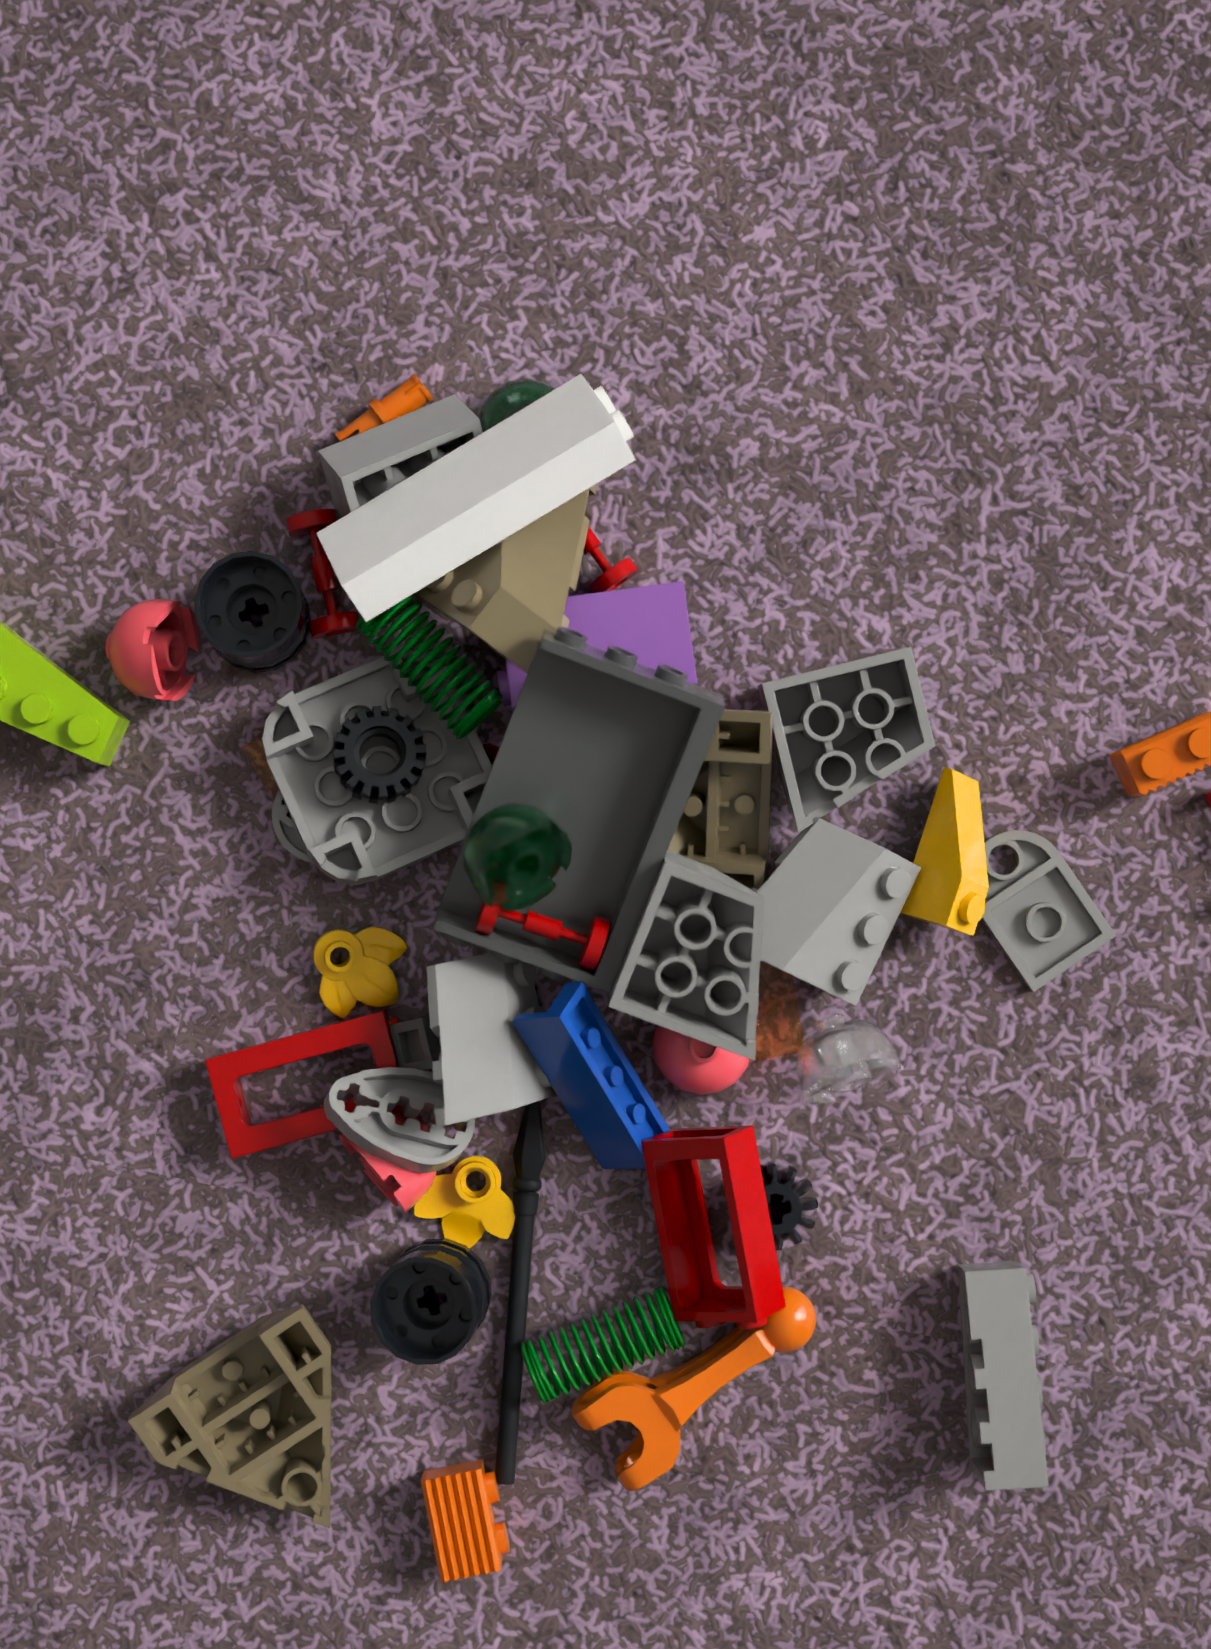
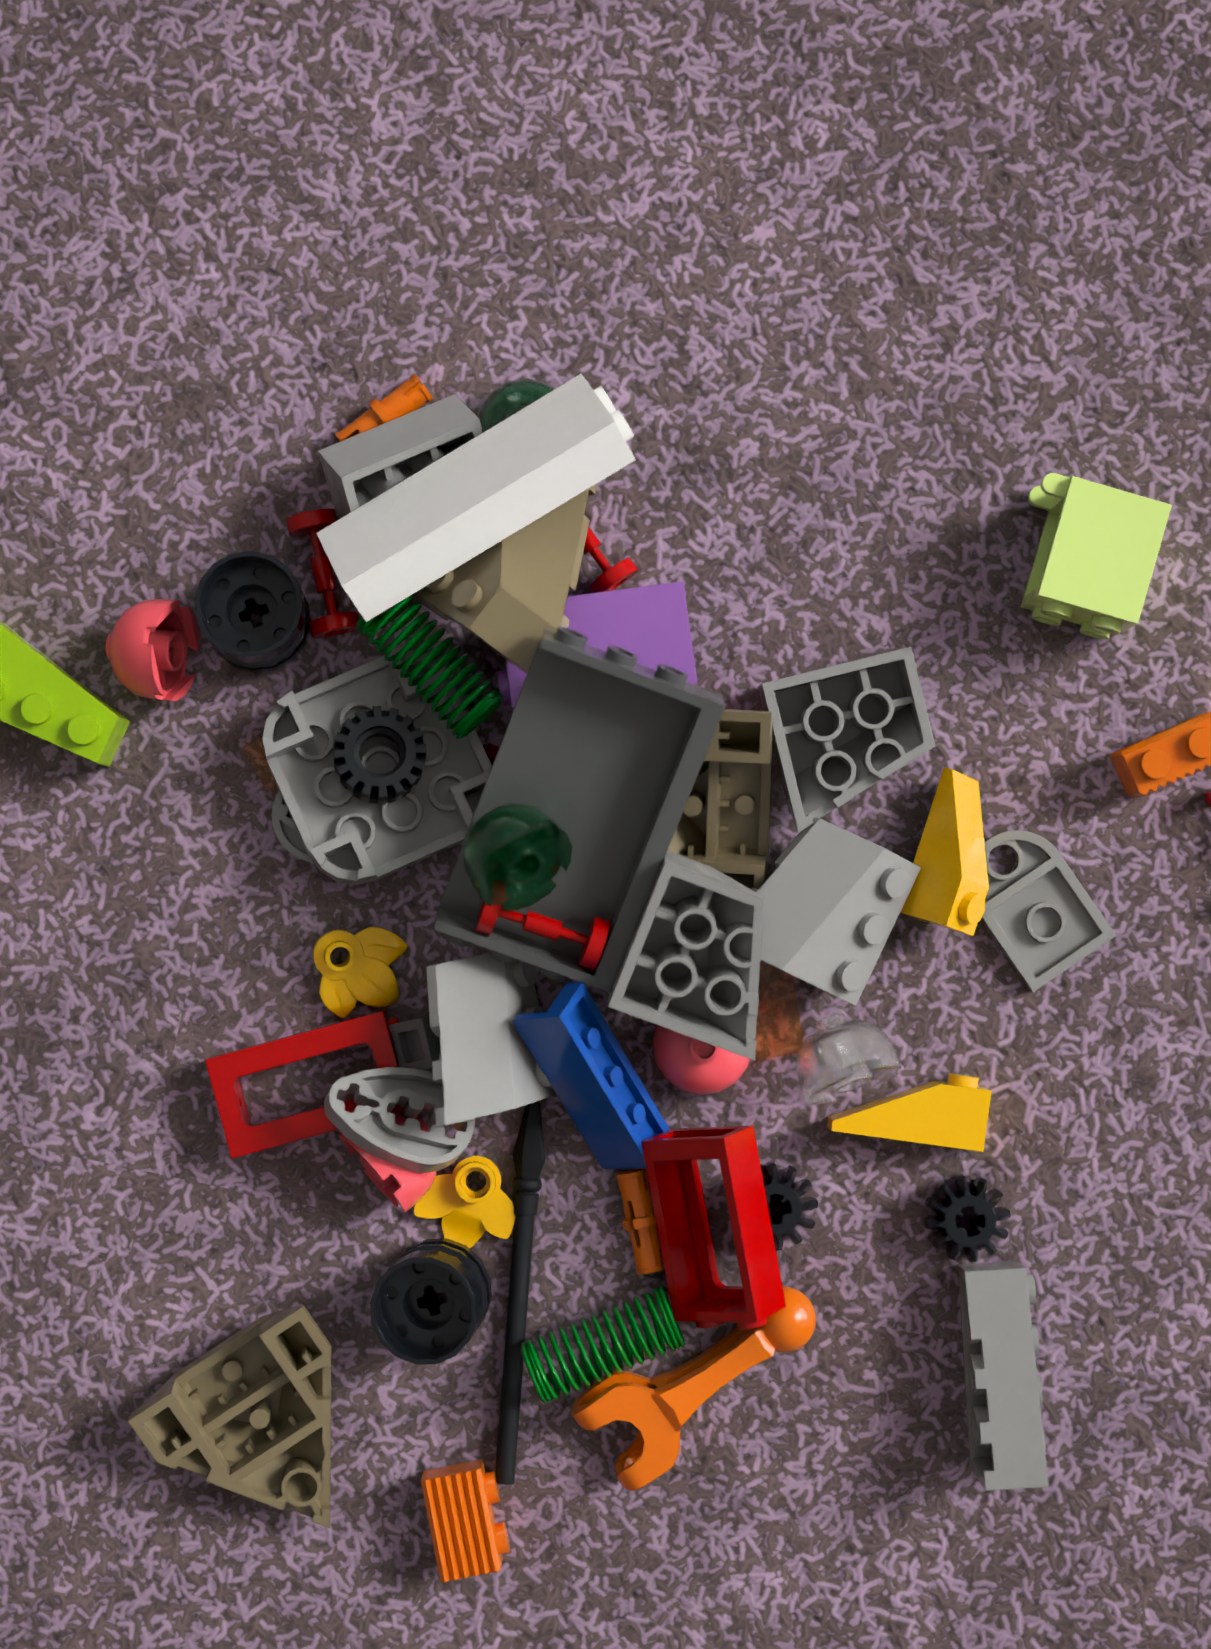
none -> orange pin [615,1169,665,1275]
none -> yellow slope [827,1073,992,1152]
none -> black gear [923,1174,1011,1262]
none -> yellowish green container [1021,473,1172,640]

